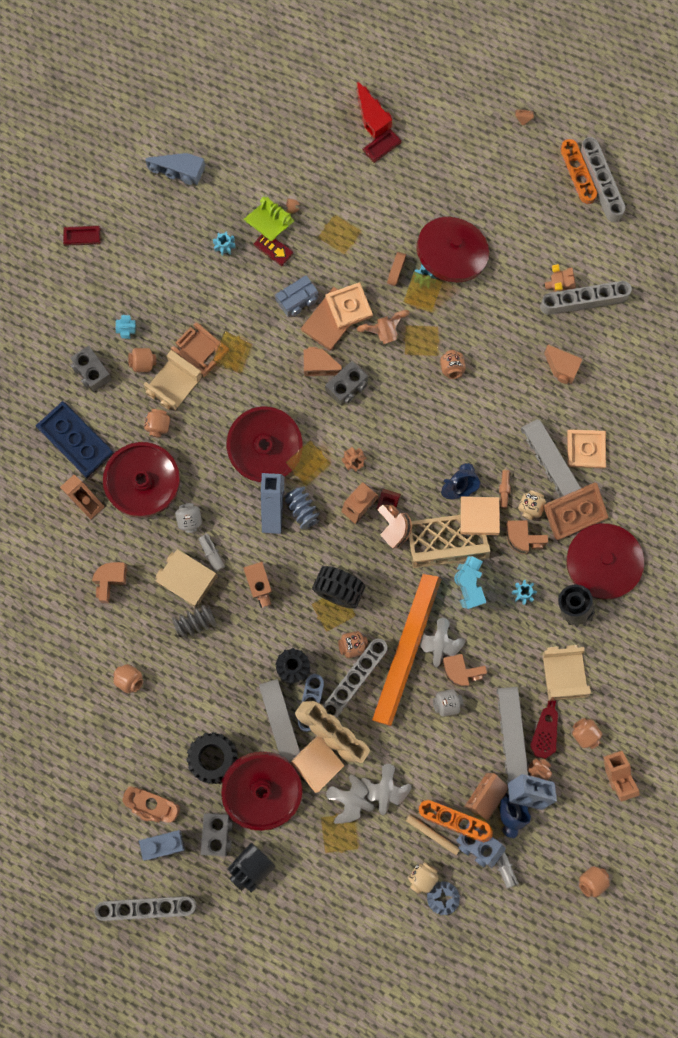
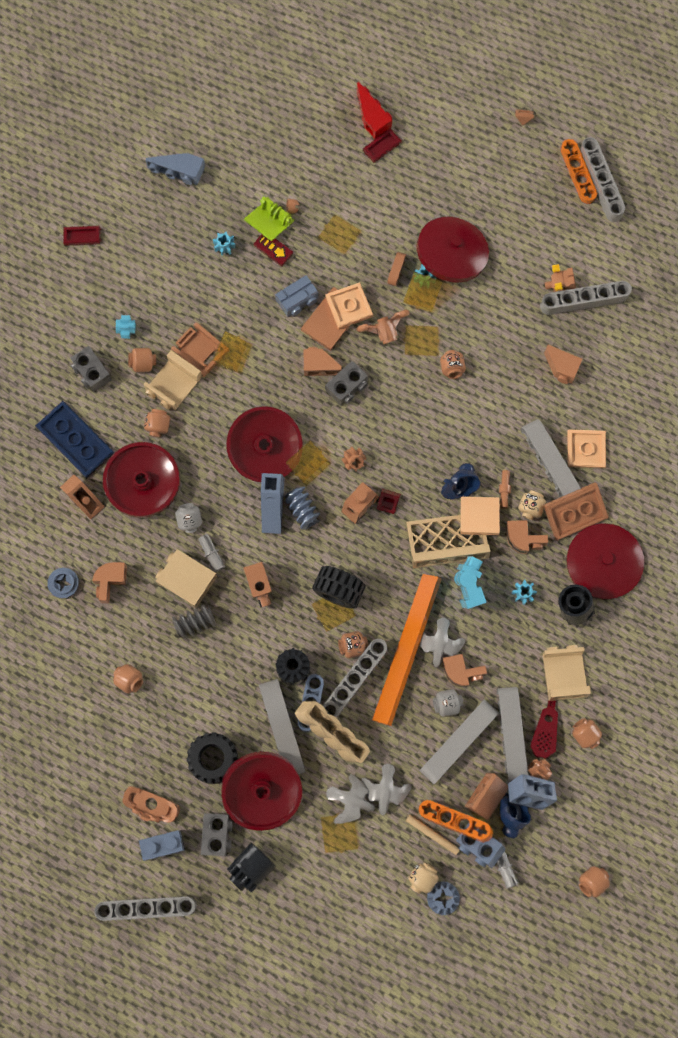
light nougat tile [291,736,344,793] -> none
brick [378,505,412,549] -> none
nougat brick [604,751,640,802] -> none
none -> sand blue gear [48,568,79,598]
none -> light grey beam [419,699,499,784]

